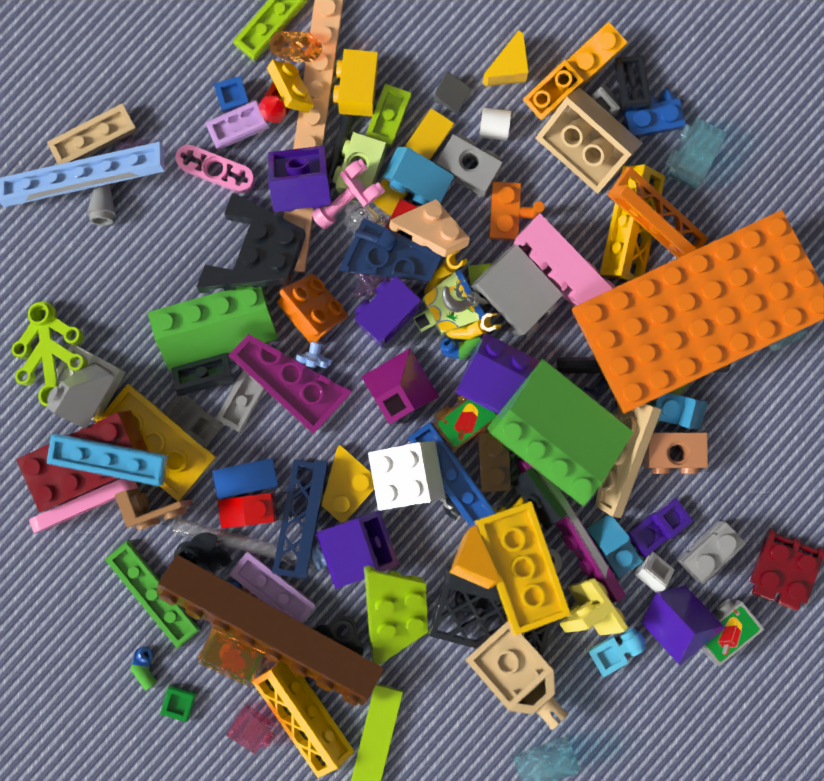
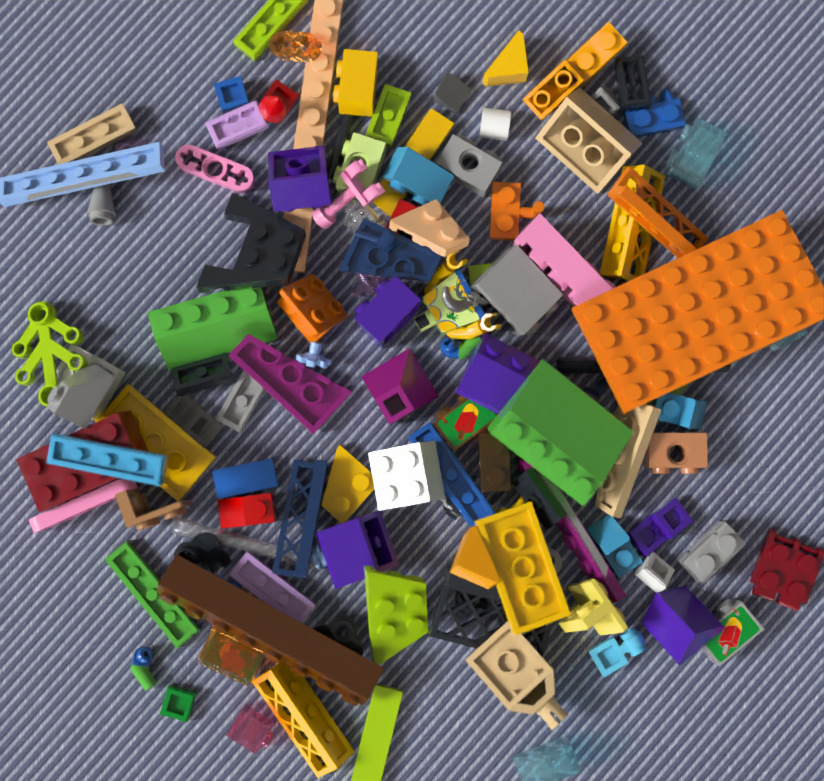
yellow plate [267,59,314,113] -> none

